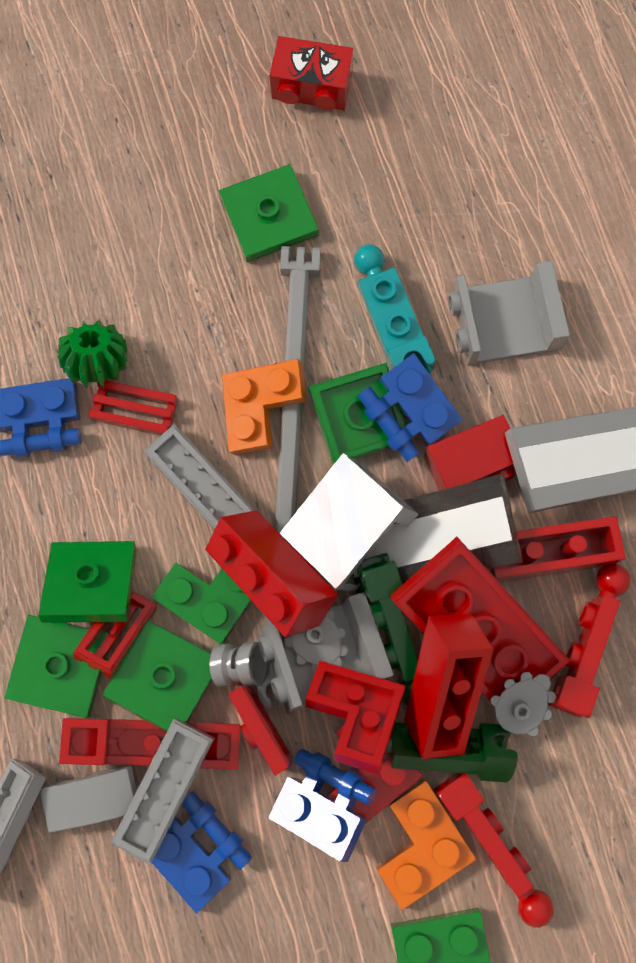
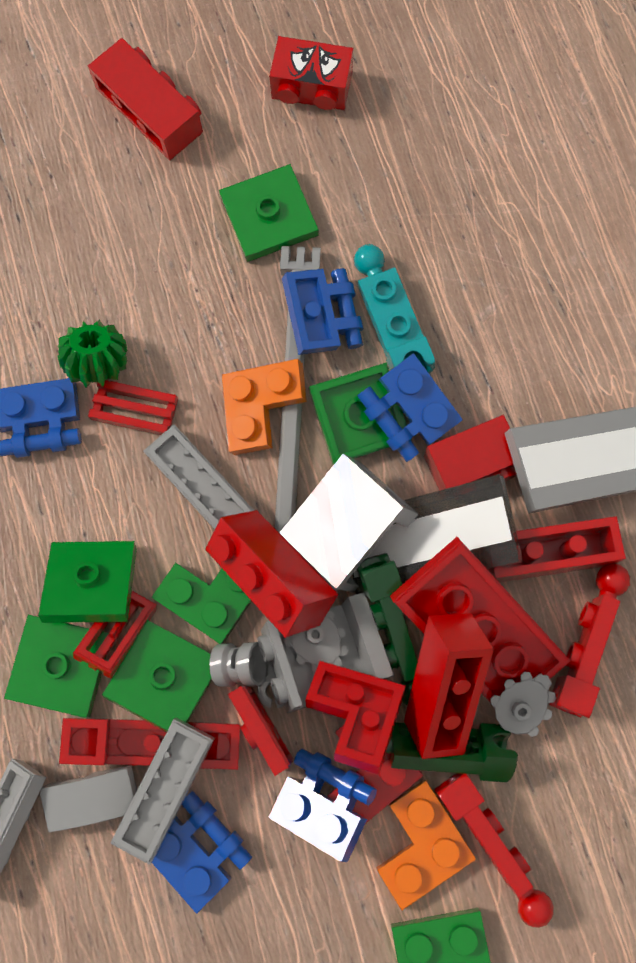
light grey panel [448,261,570,365] -> none
none -> red brick [87,38,203,161]
none -> blue plate [282,268,364,355]

